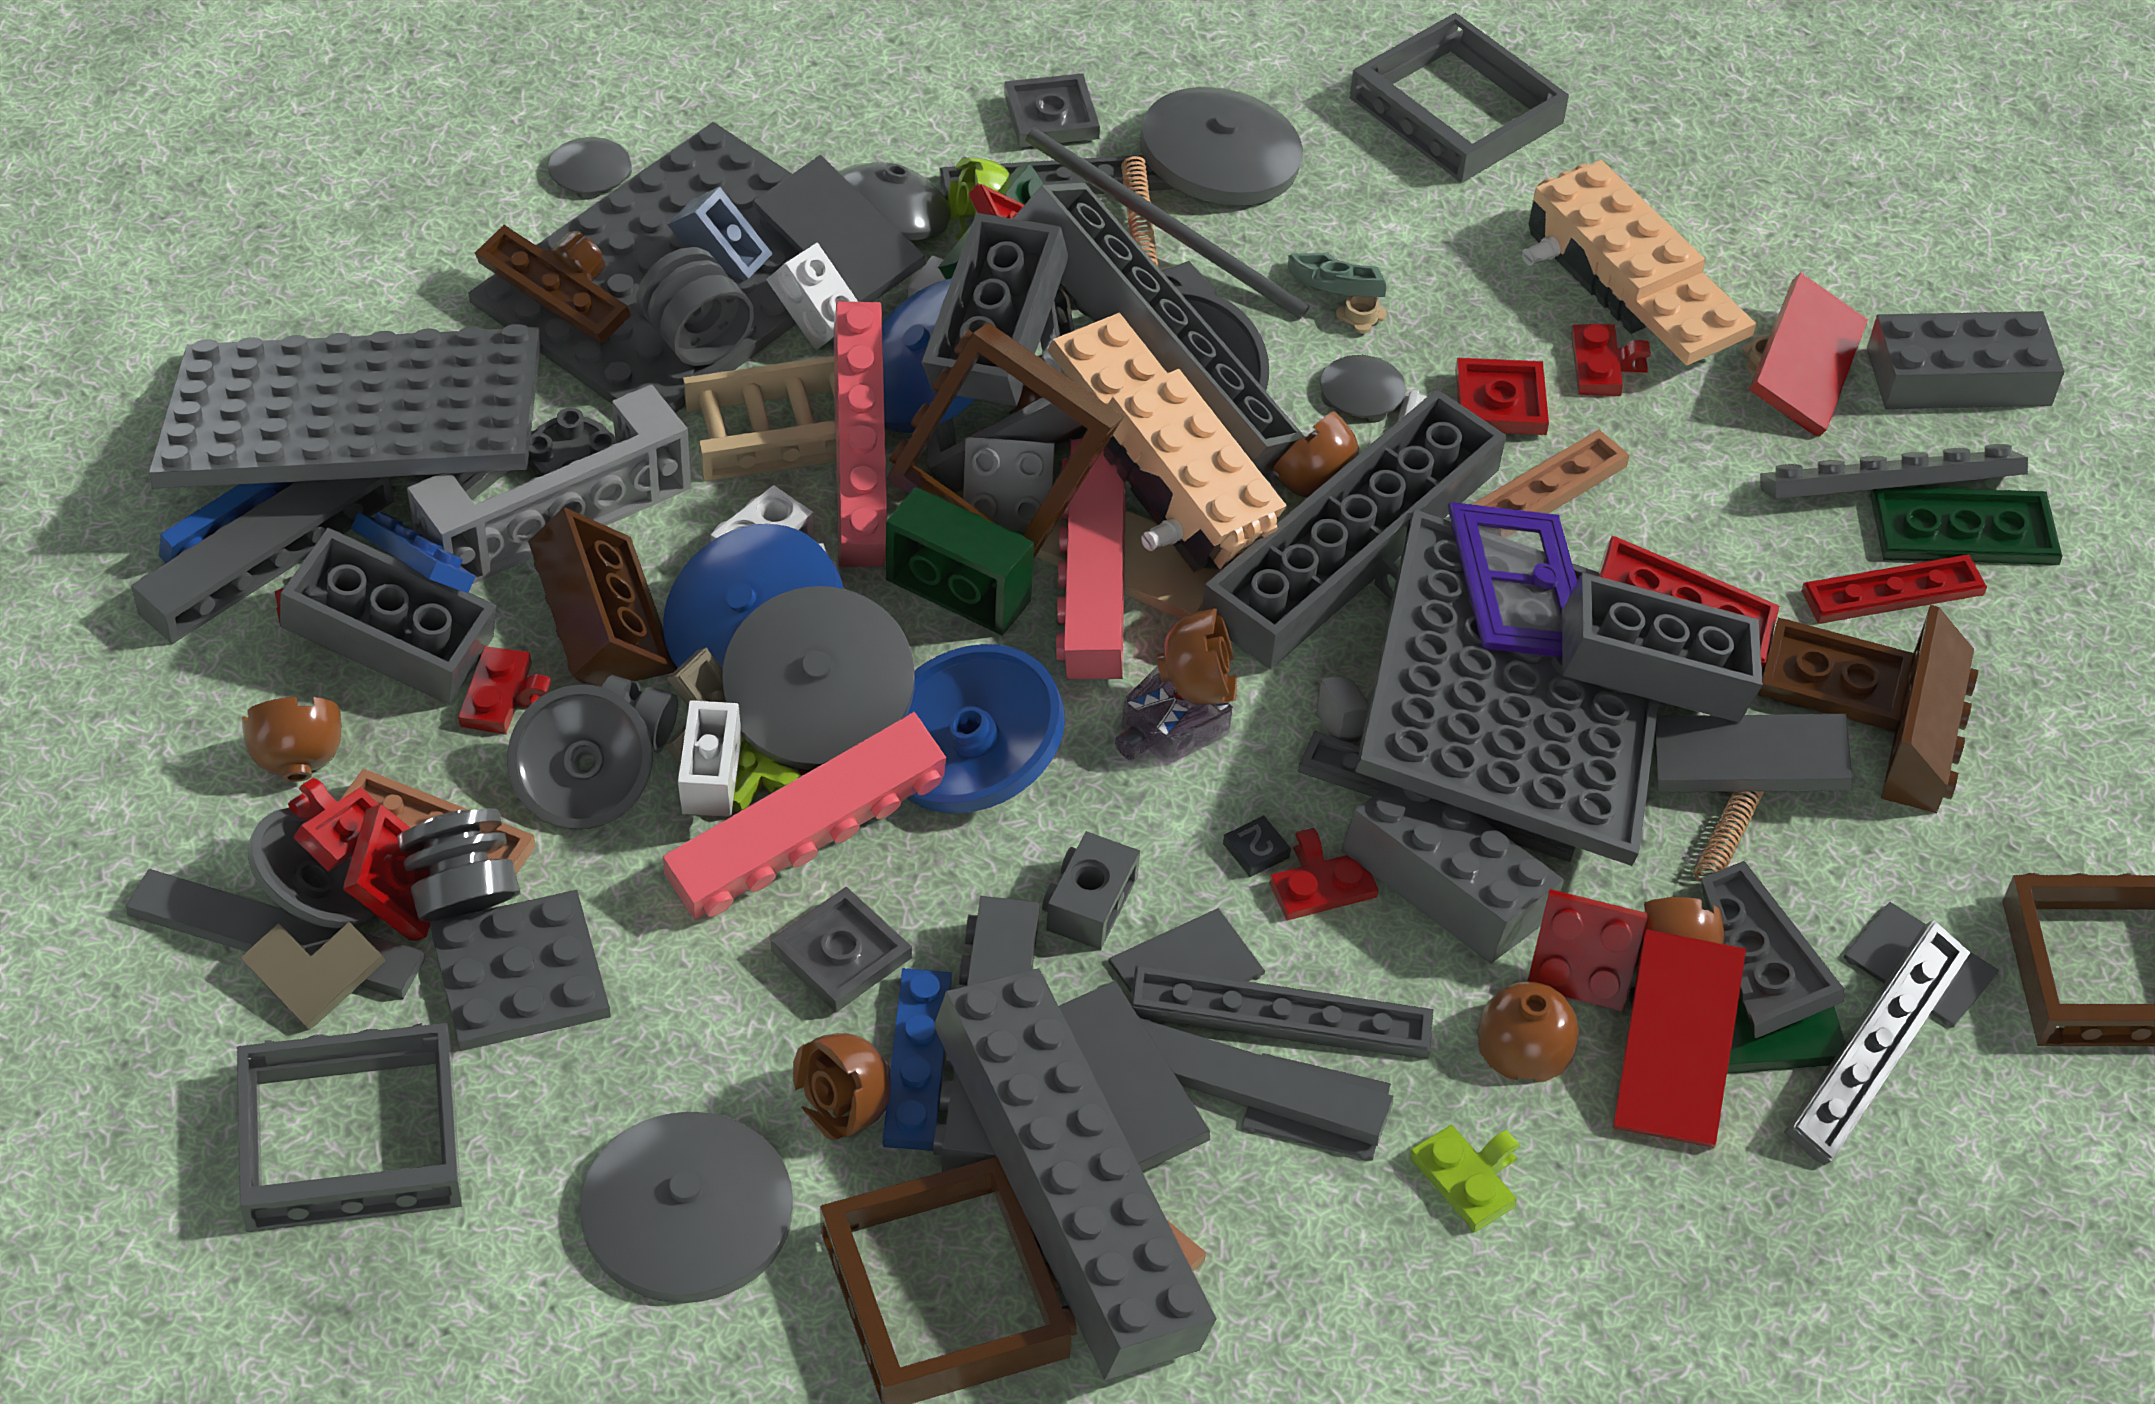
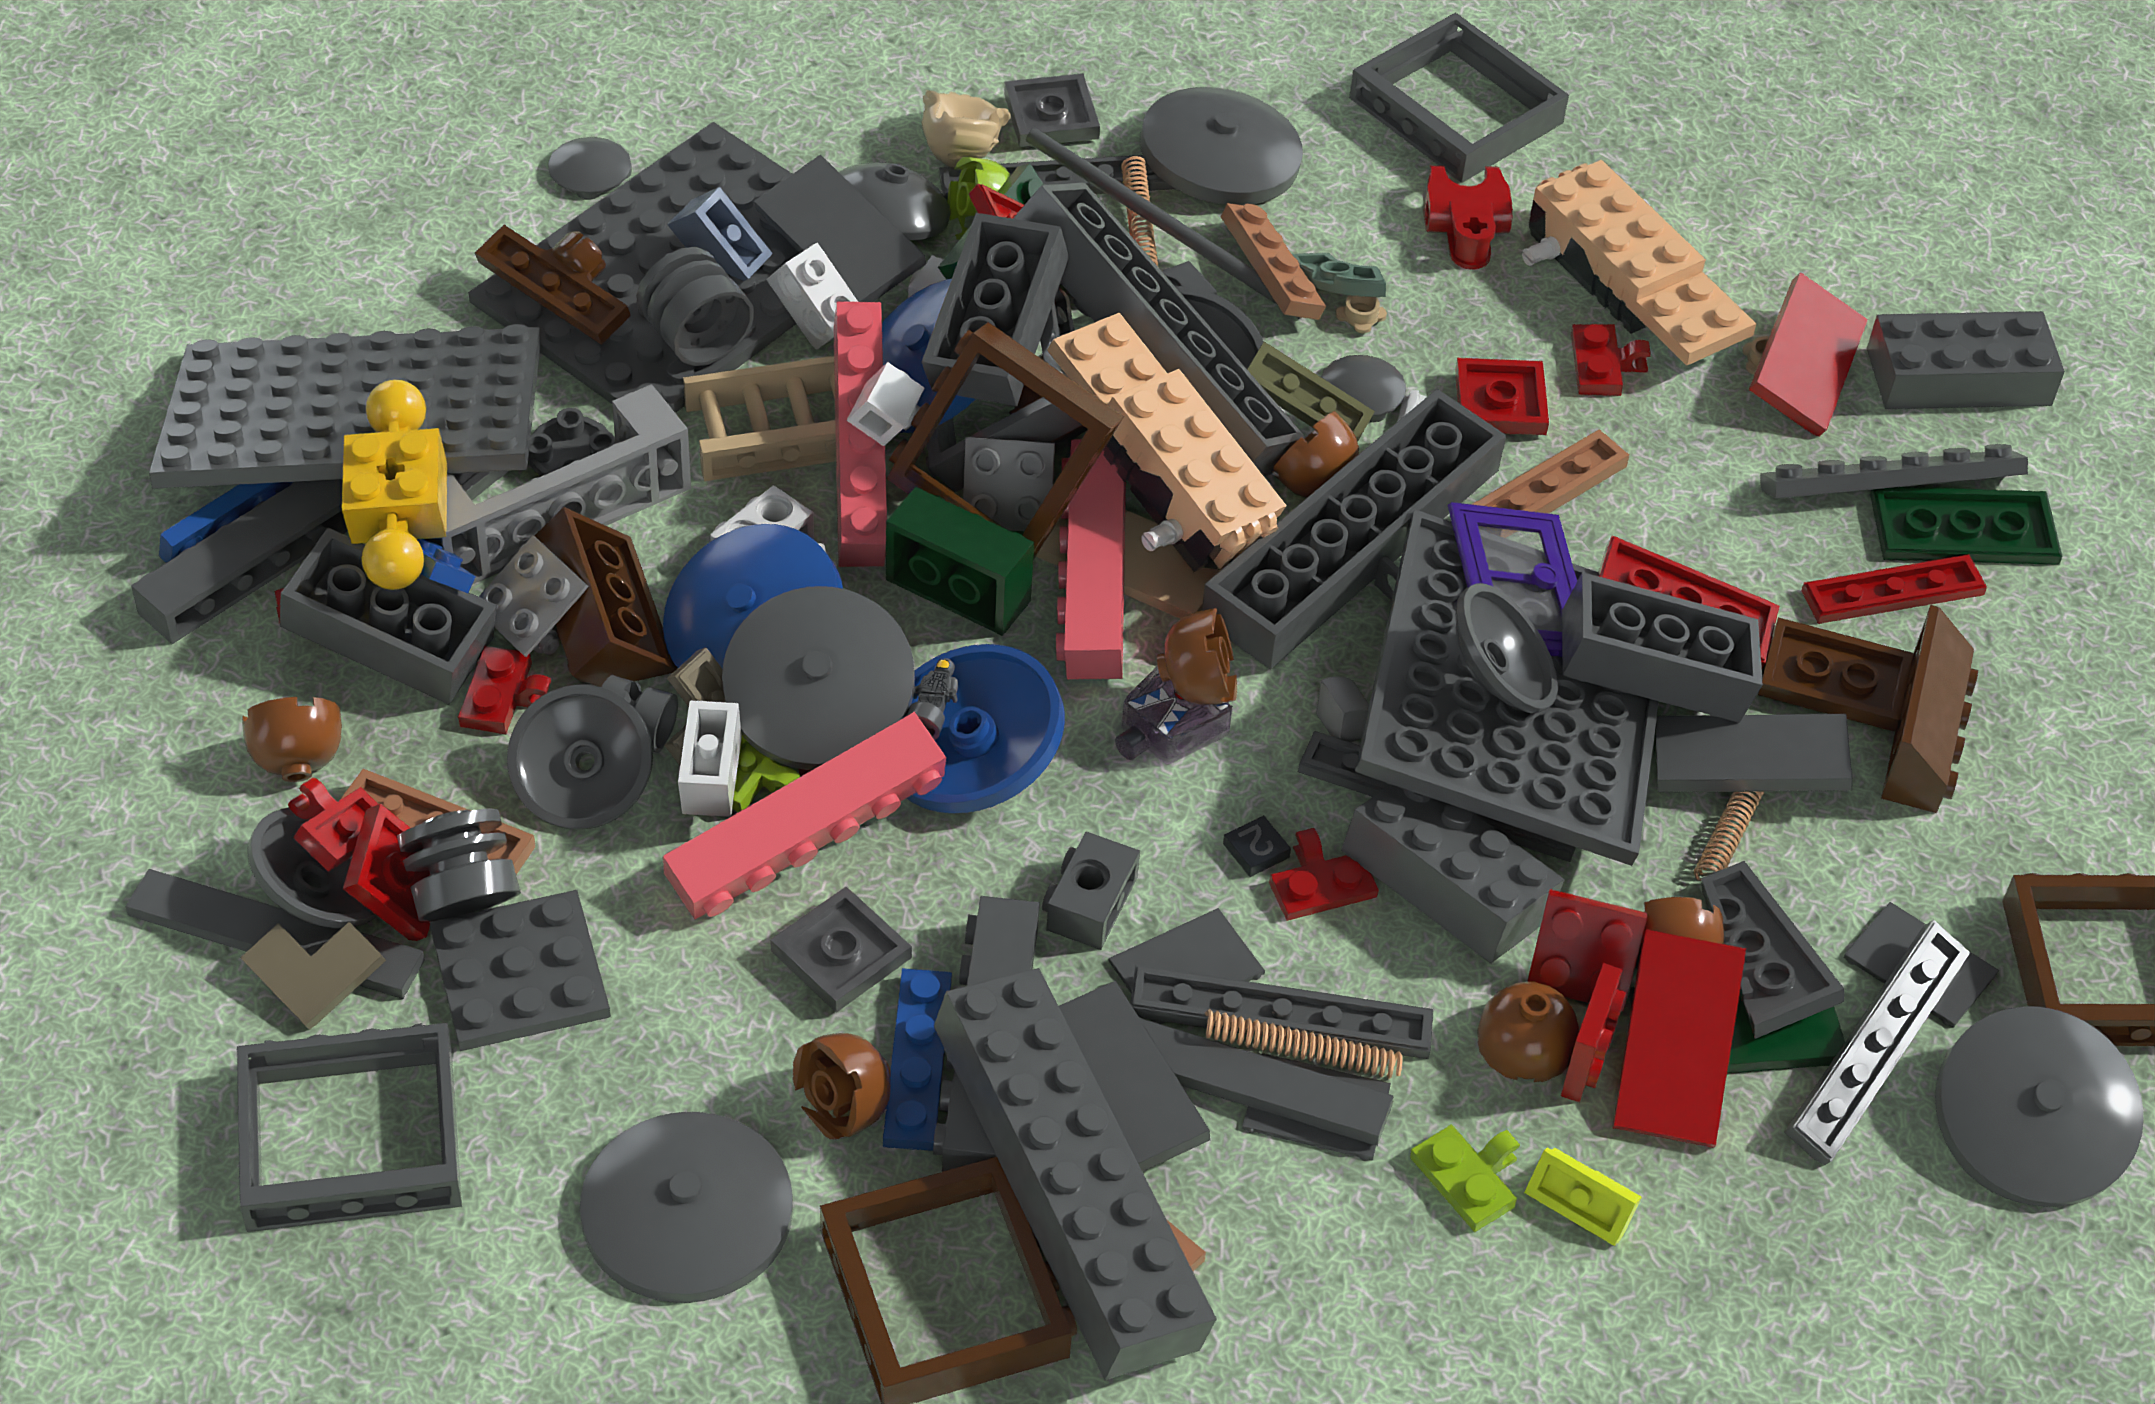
none -> yellow brick [342,380,447,590]
none -> light grey hinge [479,535,589,657]
none -> white brick [846,362,924,446]
none -> dark grey piece [905,658,958,740]
none -> tan piece [922,90,1010,167]
none -> light nougat piece [1205,1009,1402,1079]
none -> nougat plate [1220,203,1326,320]
none -> olive plate [1247,342,1375,442]
none -> red piece [1423,165,1513,270]
none -> dark grey dish [1455,583,1558,713]
none -> neon yellow plate [1524,1147,1642,1246]
none -> red plate [1561,963,1626,1103]
none -> dark grey dish [1935,1006,2144,1207]

